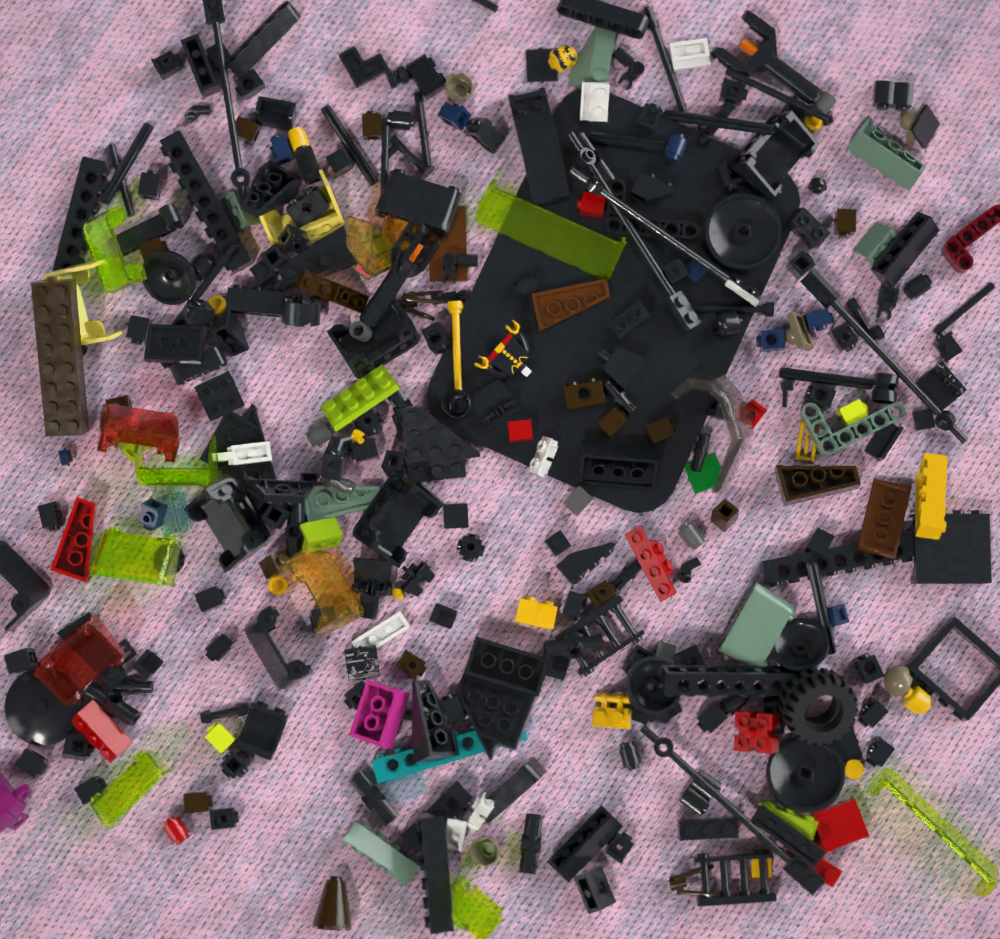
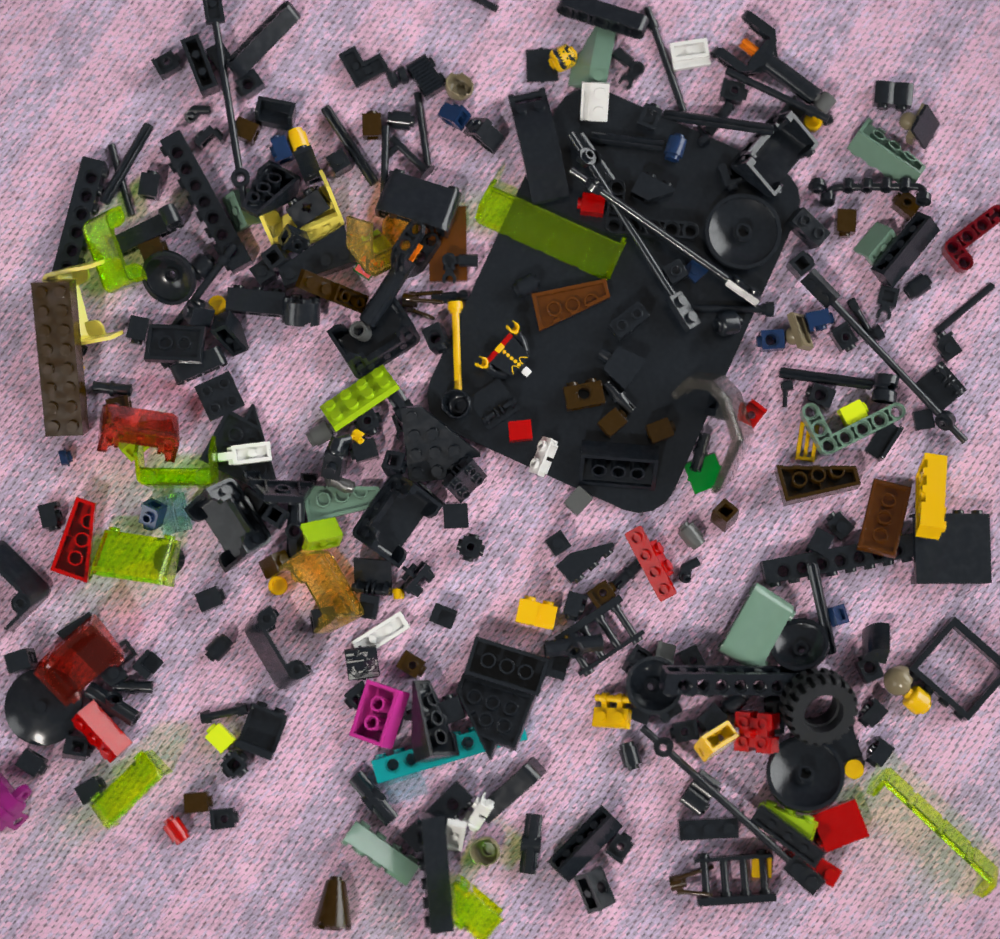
none -> black pin [92,381,132,396]
none -> black bracket [194,125,225,150]
none -> black hinge [442,456,487,503]
none -> black brick [669,719,700,743]
none -> yellow torso [693,720,739,762]
none -> black bar [820,177,932,207]
none -> black bracket [825,511,855,541]
none -> black brick [862,622,890,664]
none -> dark brown brick [890,192,921,222]

